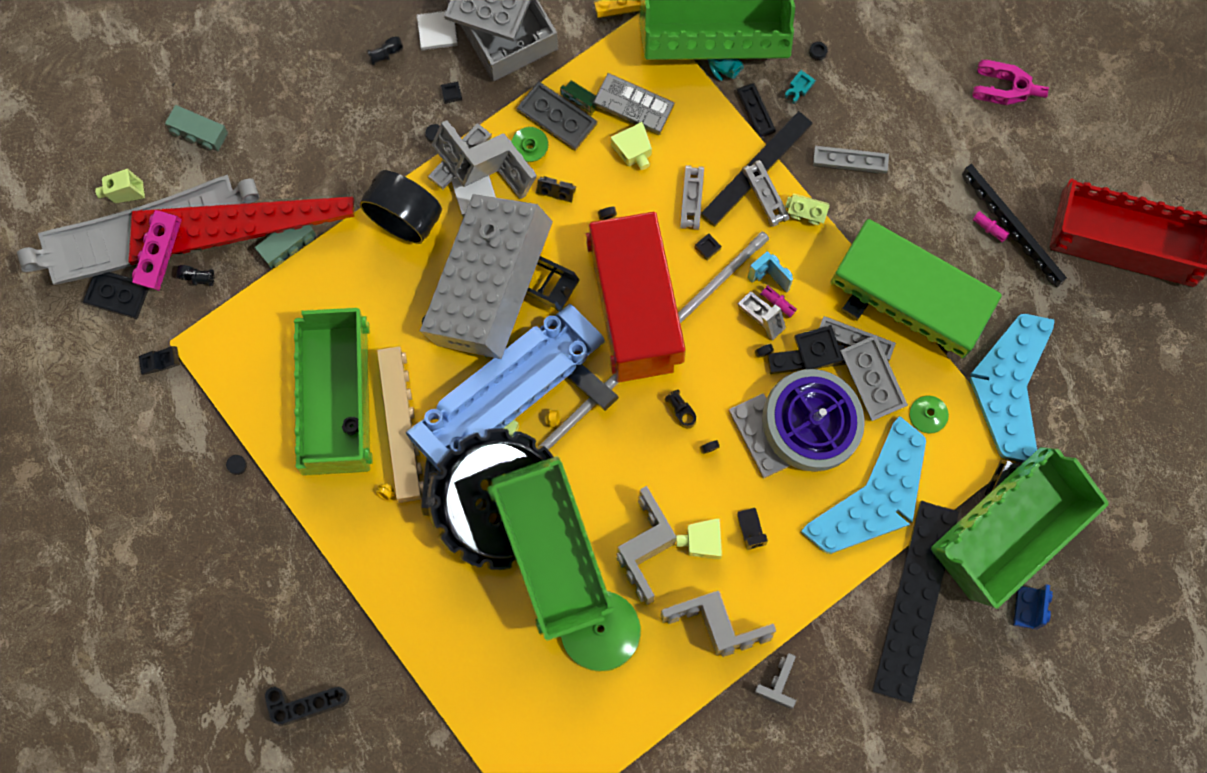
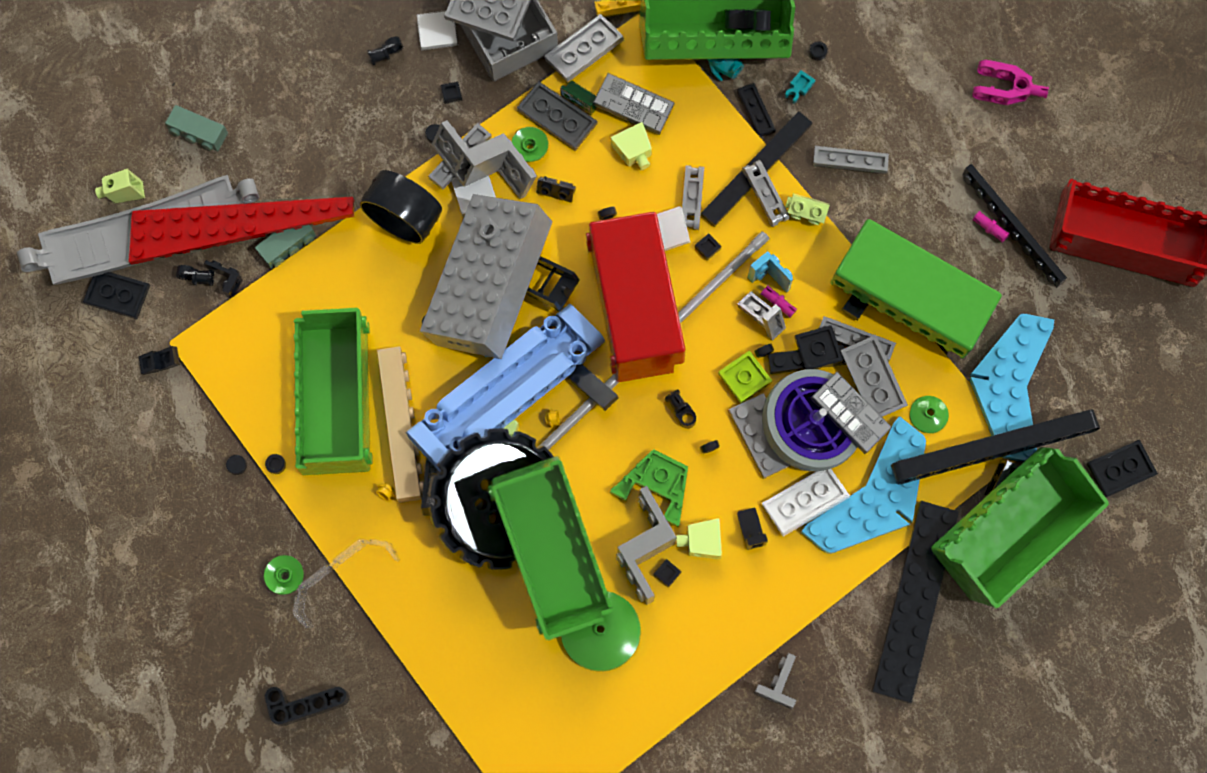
dark pink brick [132,210,182,291] -> none
black plate [342,417,359,436] -> none
light grey bracket [660,590,776,657] -> none
blue bracket [1013,584,1053,630] -> none
none -> black bracket [204,260,243,298]
none -> bright green dish [264,555,304,595]
none -> black tile [265,454,286,474]
none -> clear windscreen [293,539,401,628]
none -> light grey plate [544,14,624,82]
none -> bright green wing [610,449,688,527]
none -> black tile [654,559,682,587]
none -> white tile [657,206,690,251]
none -> lime plate [718,350,772,404]
none -> black beam [725,9,771,31]
none -> white tile [762,469,850,537]
none -> tile [810,372,892,454]
none -> black beam [890,409,1100,485]
none -> black tile [1087,439,1158,498]

